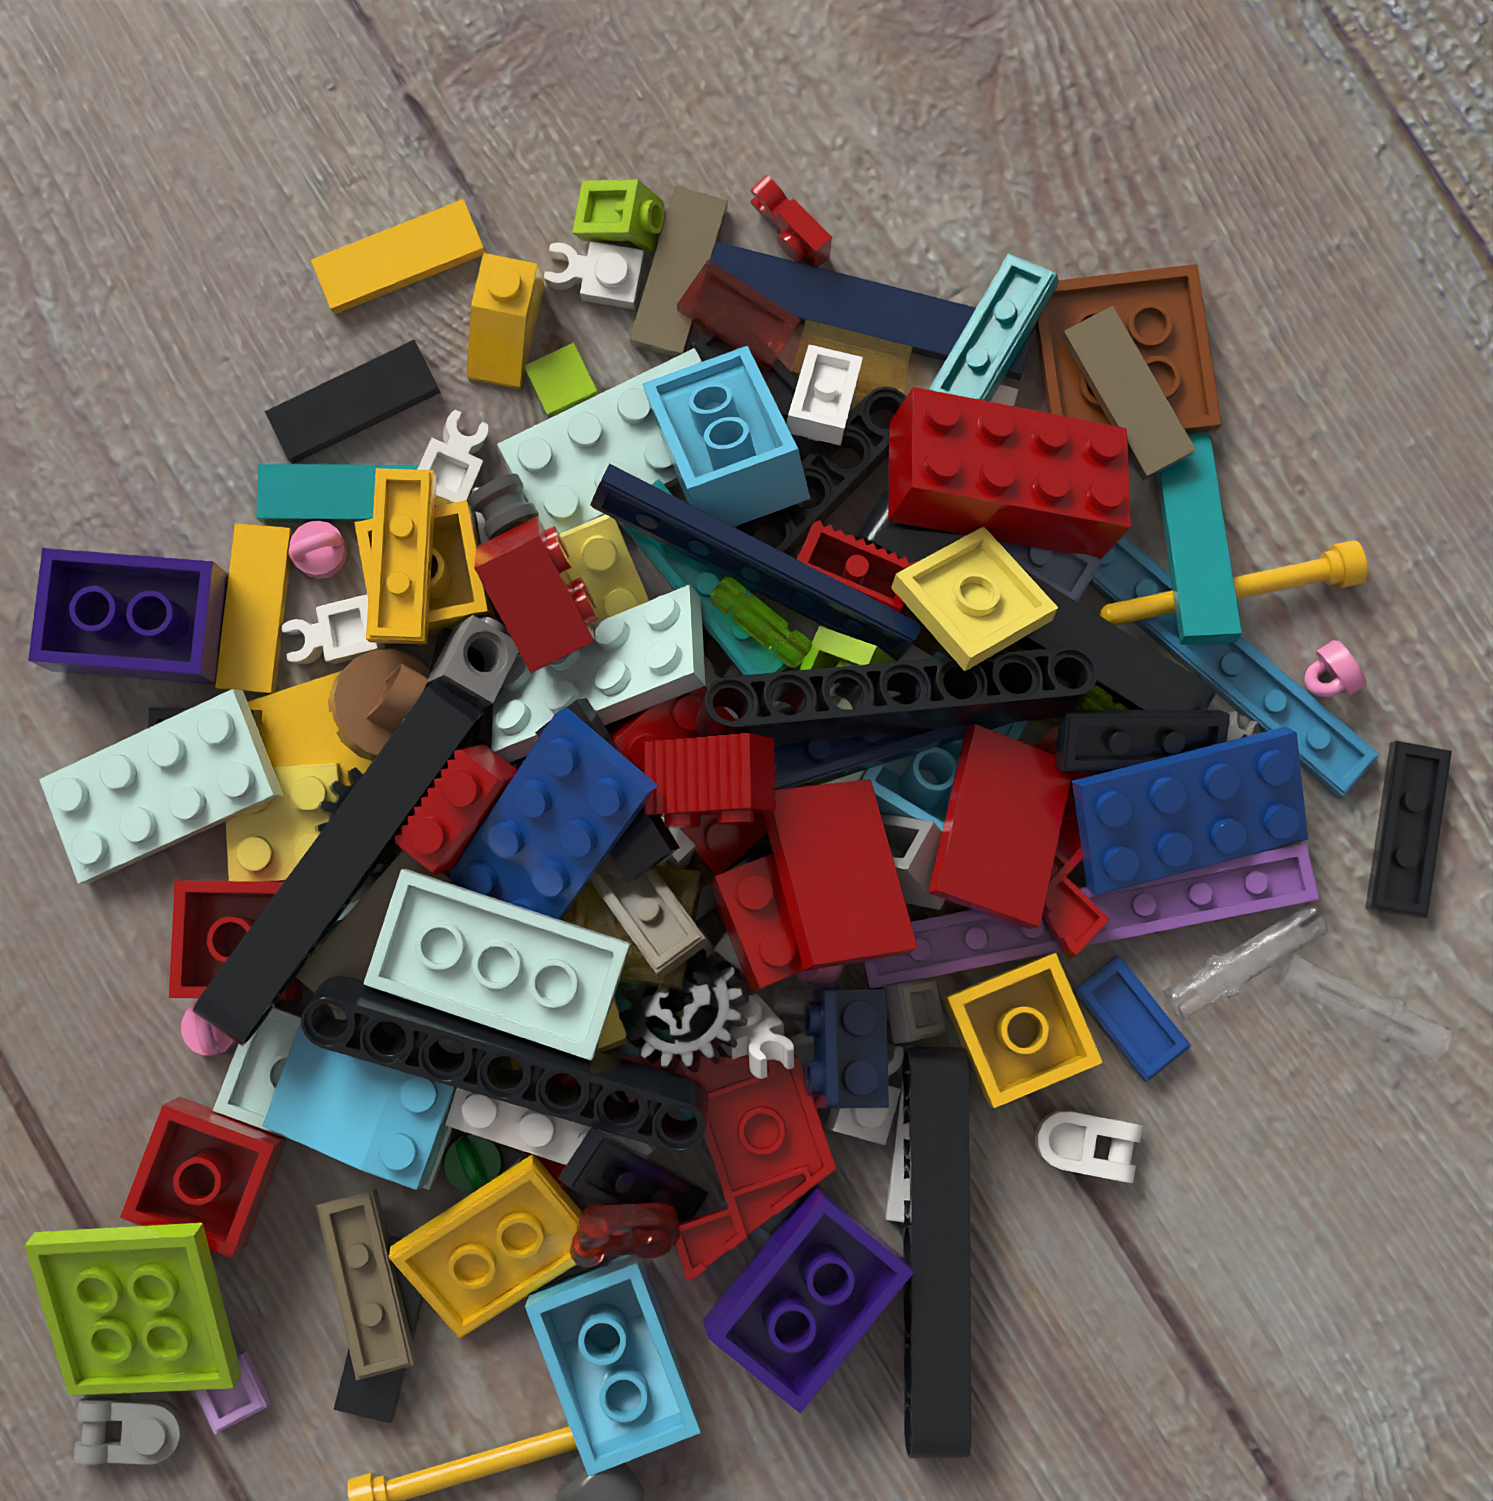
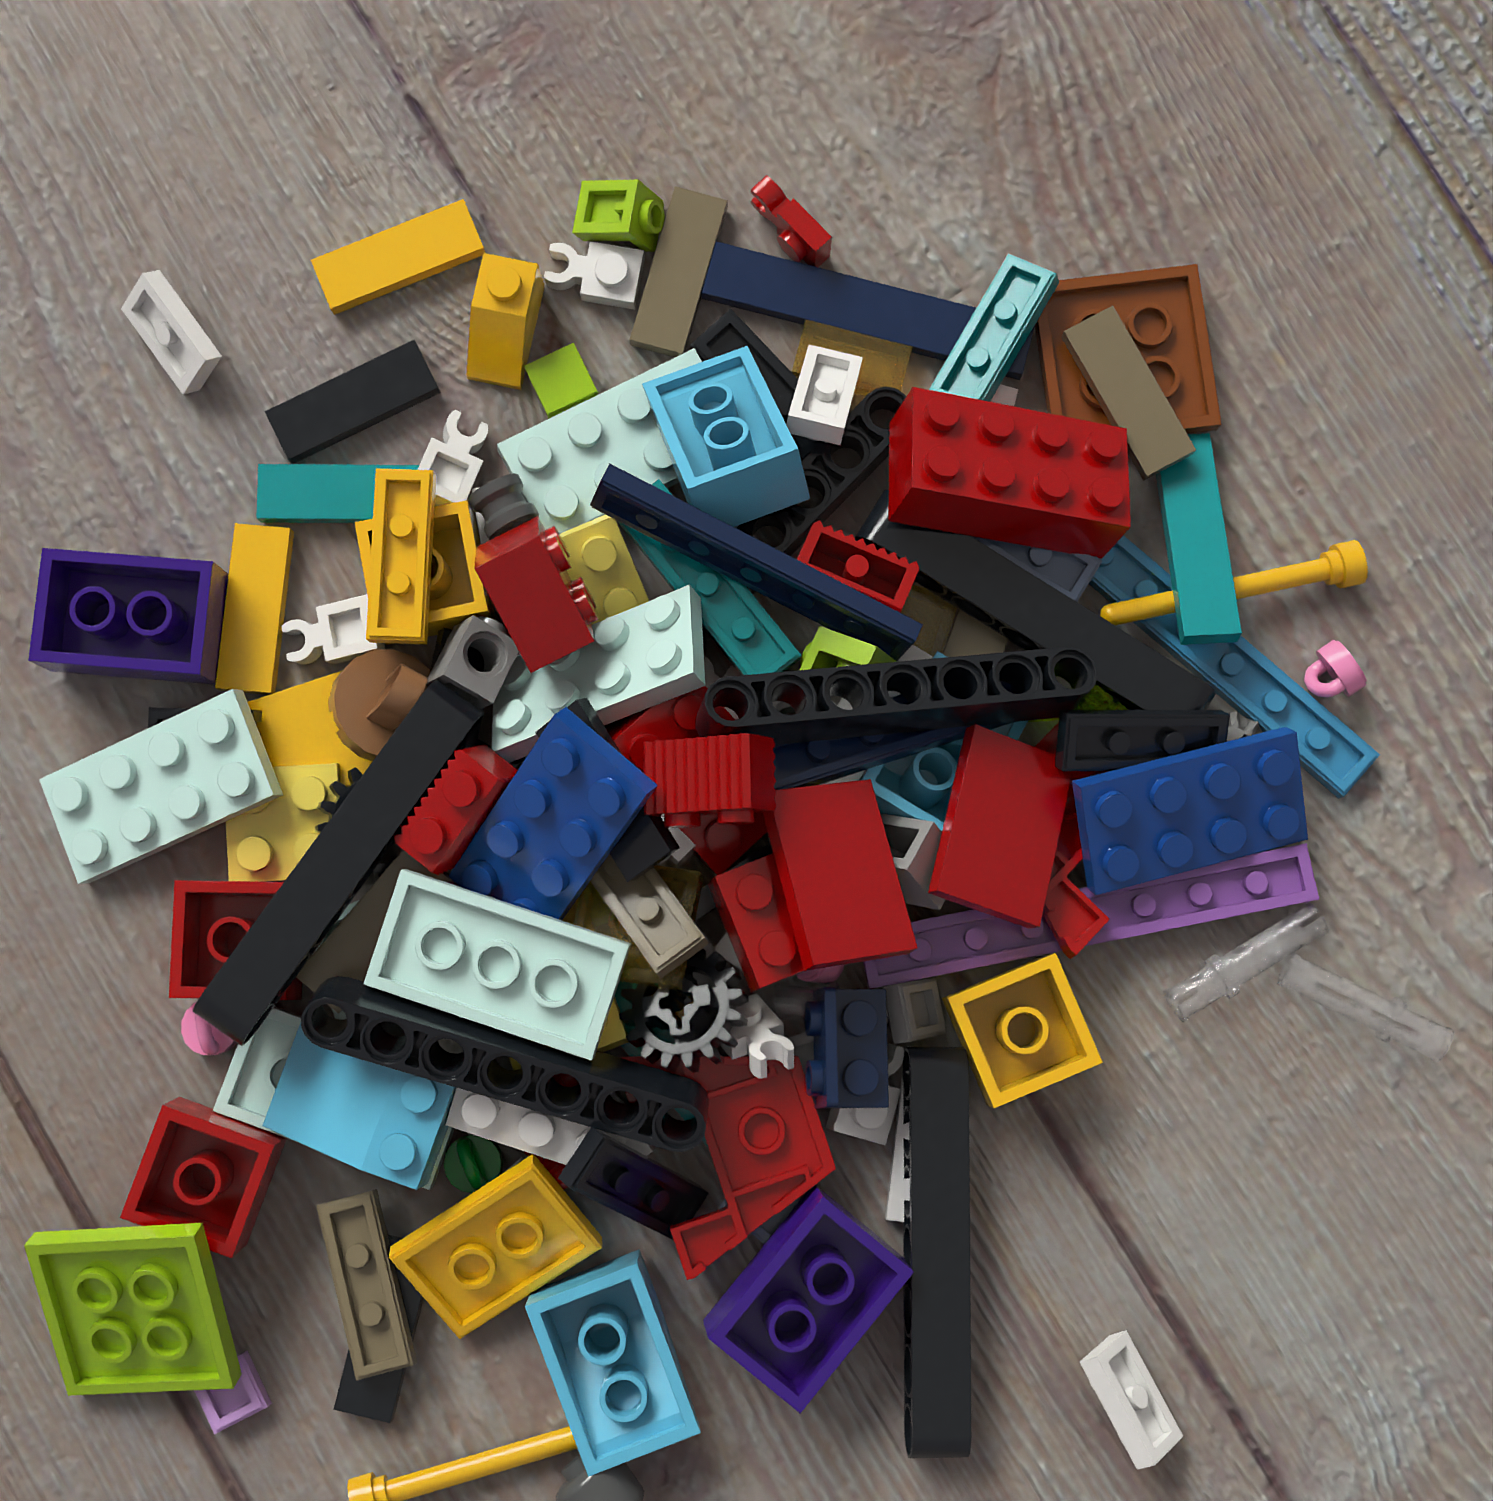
light grey plate [73,1397,186,1465] -> none
bright pink tile [289,521,348,579] -> none
clear red plate [570,1203,680,1268] -> none
clear red tile [677,260,800,370] -> none
clear neon green axle [710,576,812,668] -> none
light yellow plate [891,526,1058,671] -> none
white plate [1035,1111,1143,1183] -> none
blue tile [1072,955,1192,1082] -> none
black tile [1365,741,1452,919] -> none
none -> white plate [121,270,222,395]
none -> white plate [1080,1330,1183,1470]

